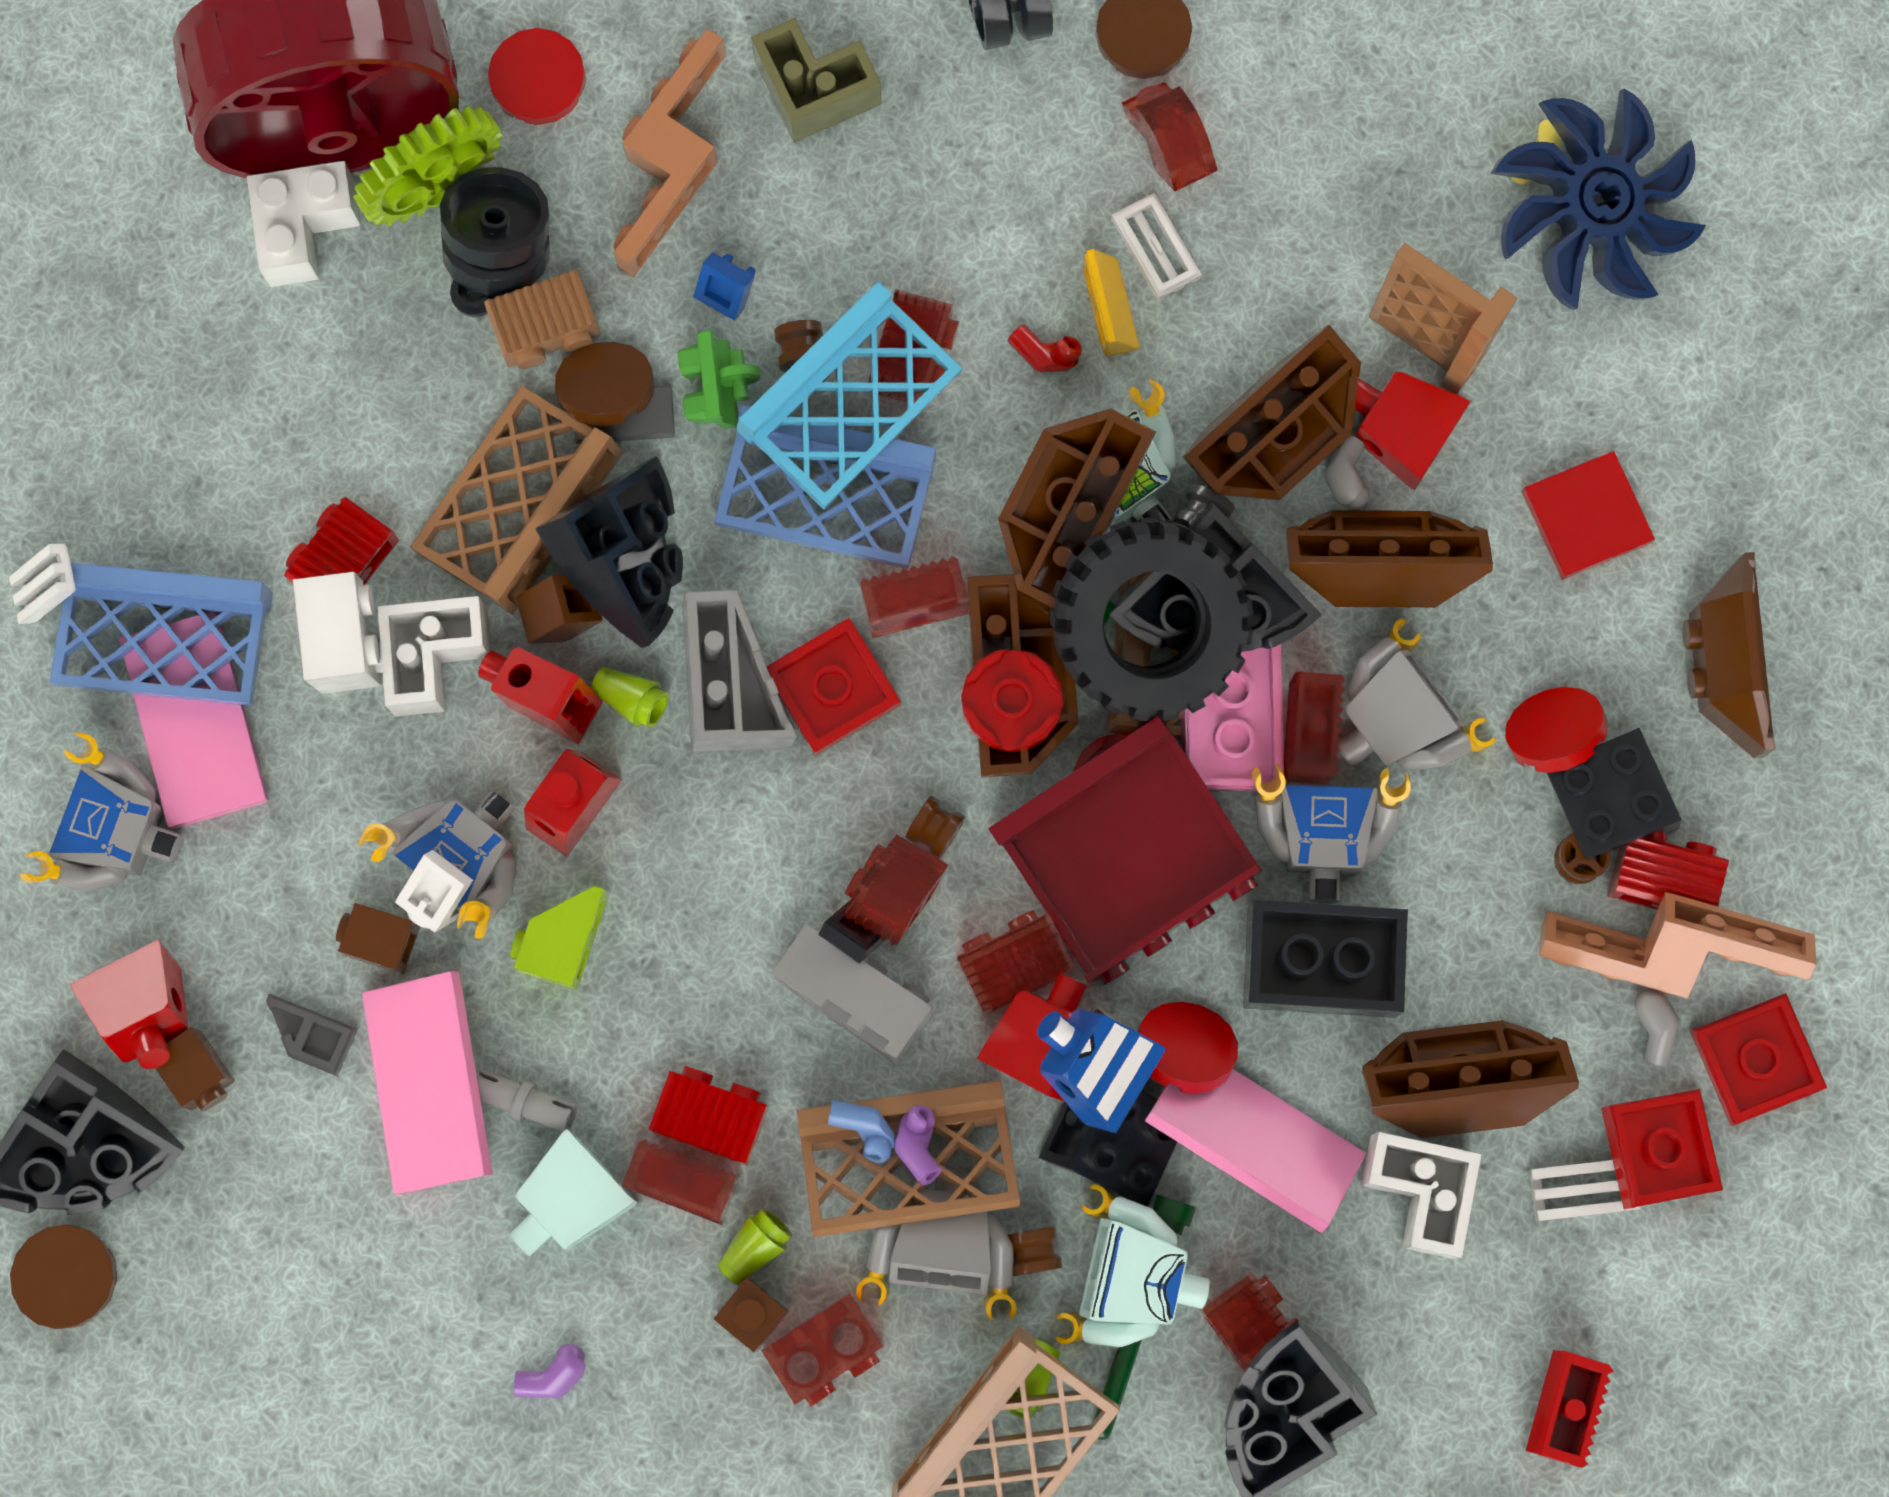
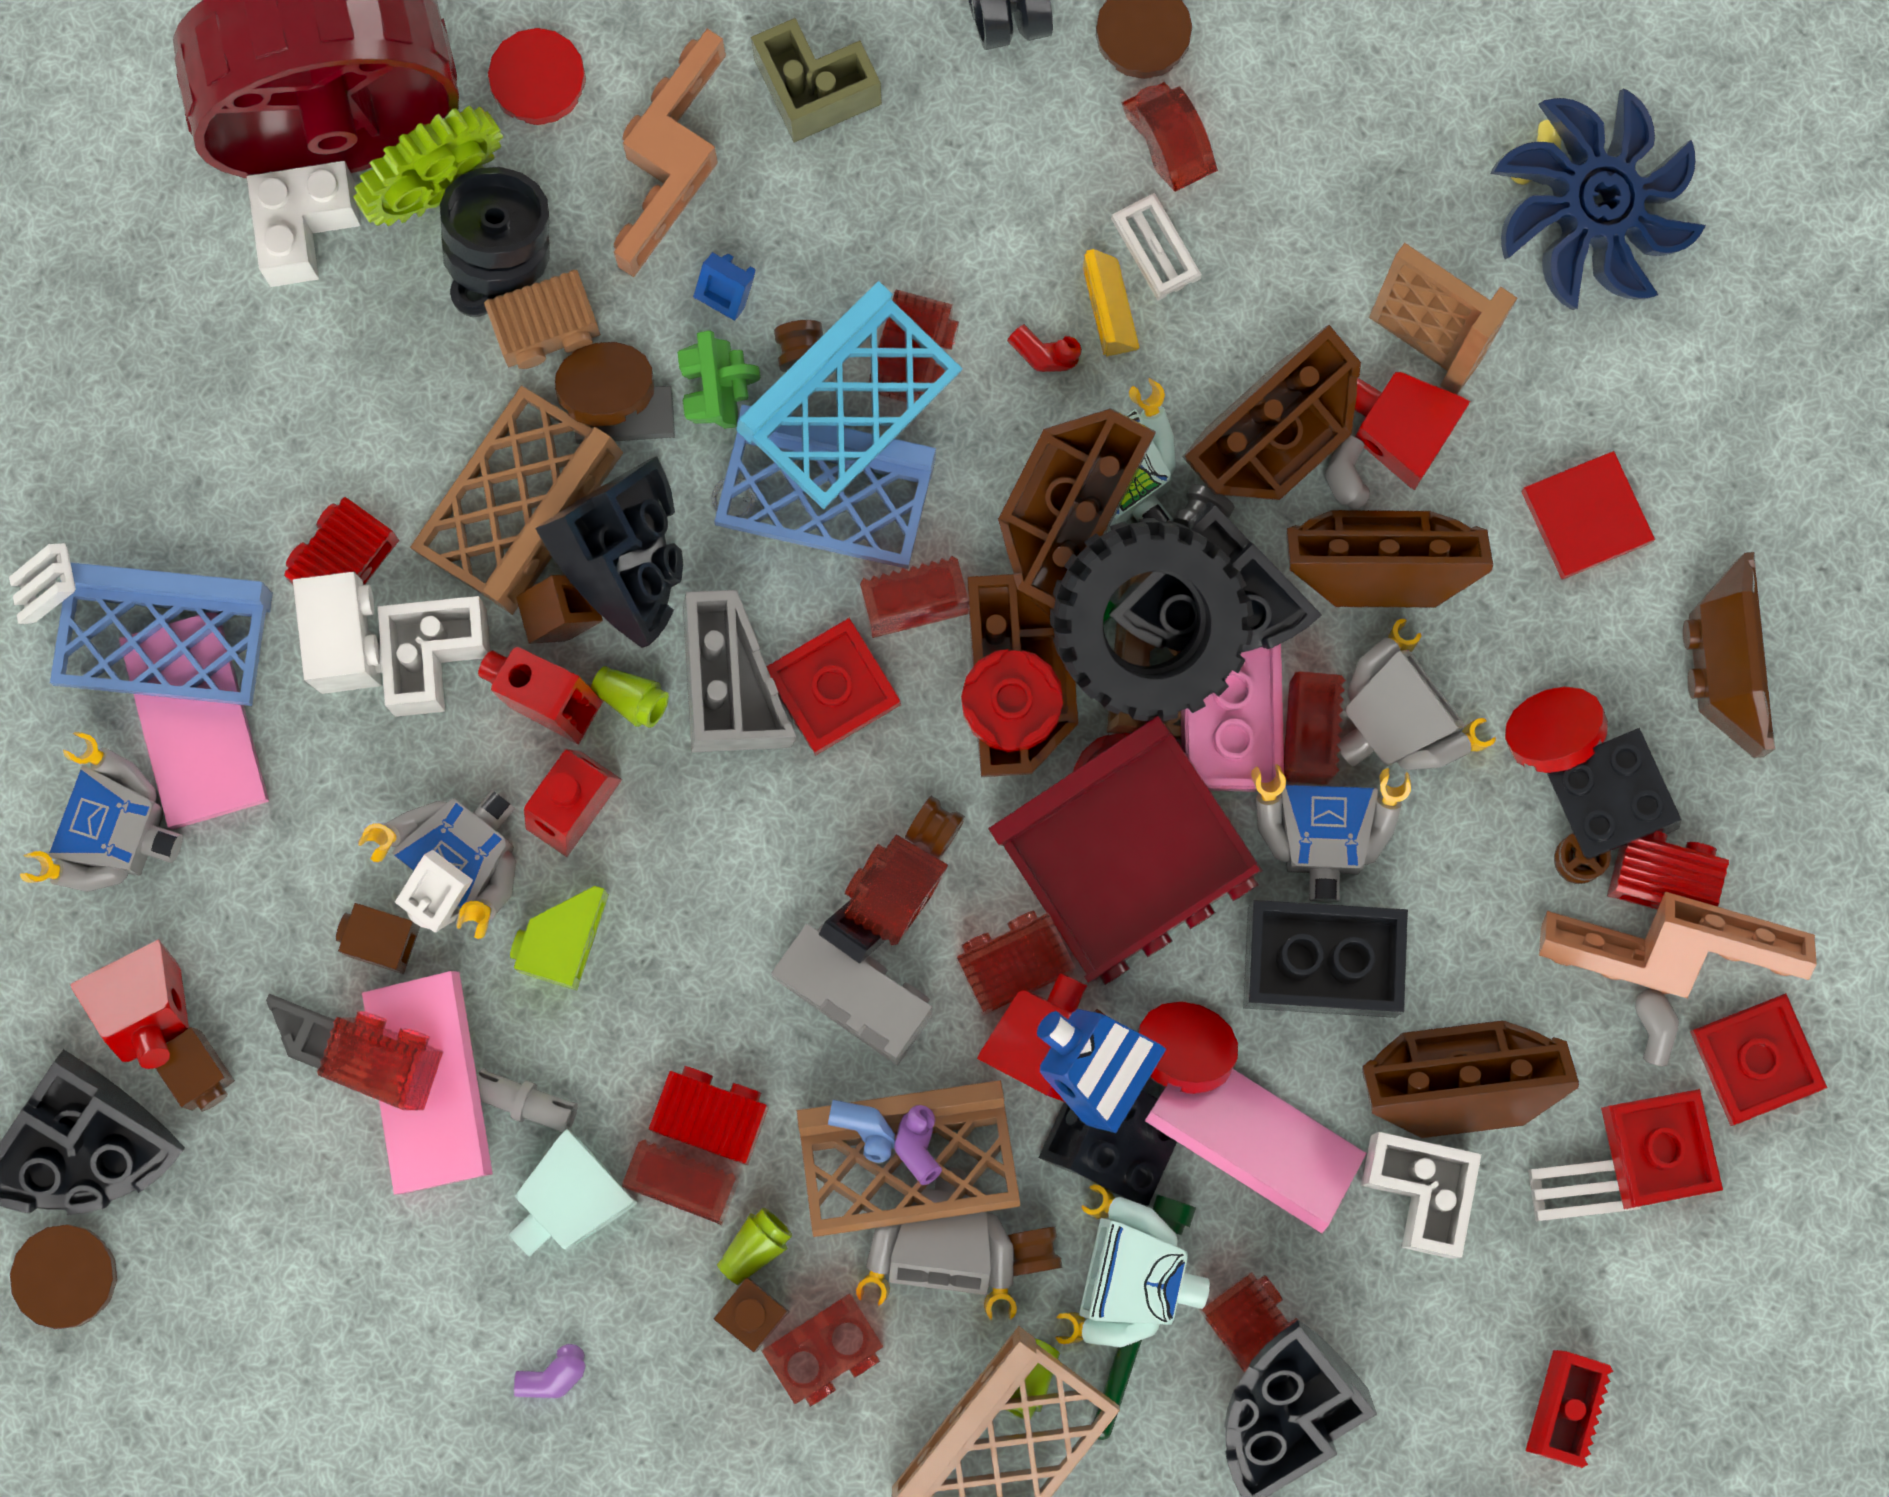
none -> clear red brick [317,1011,443,1110]

